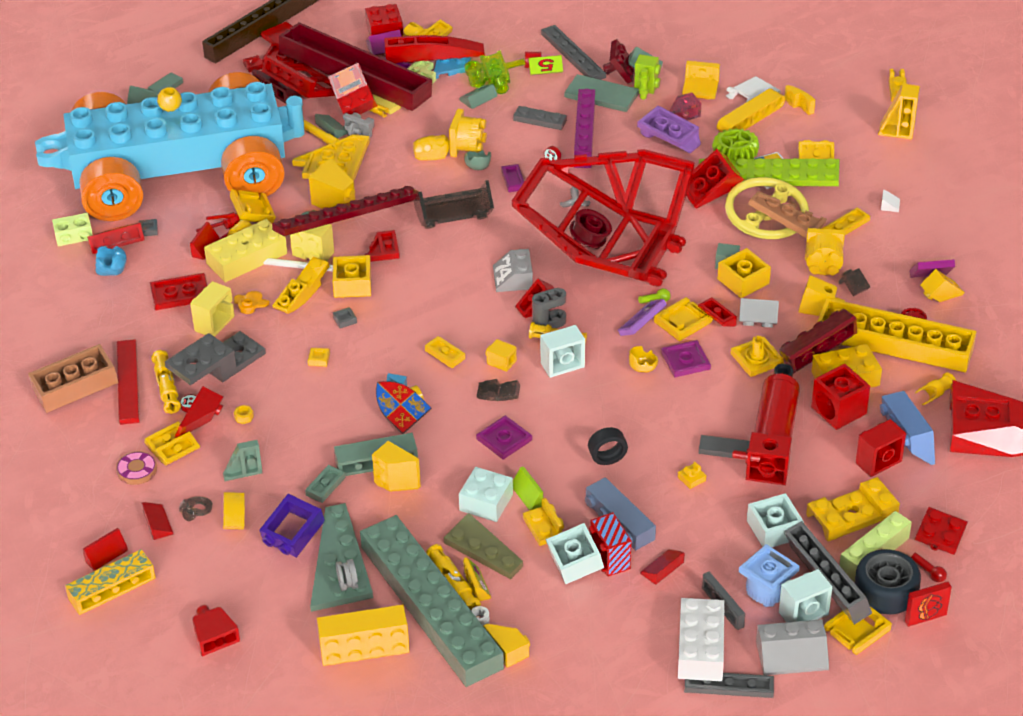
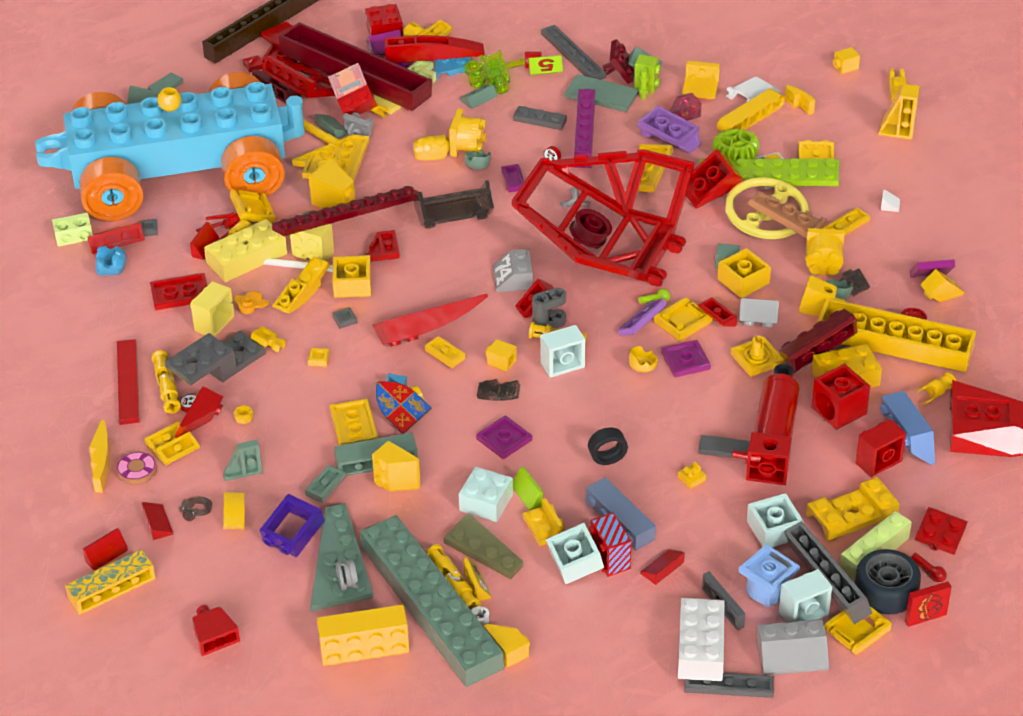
nougat brick [28,344,119,413] -> none
none -> yellow slope [89,420,110,493]
none -> yellow plate [250,326,286,352]
none -> yellow tile [329,398,378,446]
none -> wedge [373,294,488,347]
none -> yellow wing [638,144,673,193]
none -> sand green hair [826,279,854,300]
none -> yellow brick [833,47,860,74]

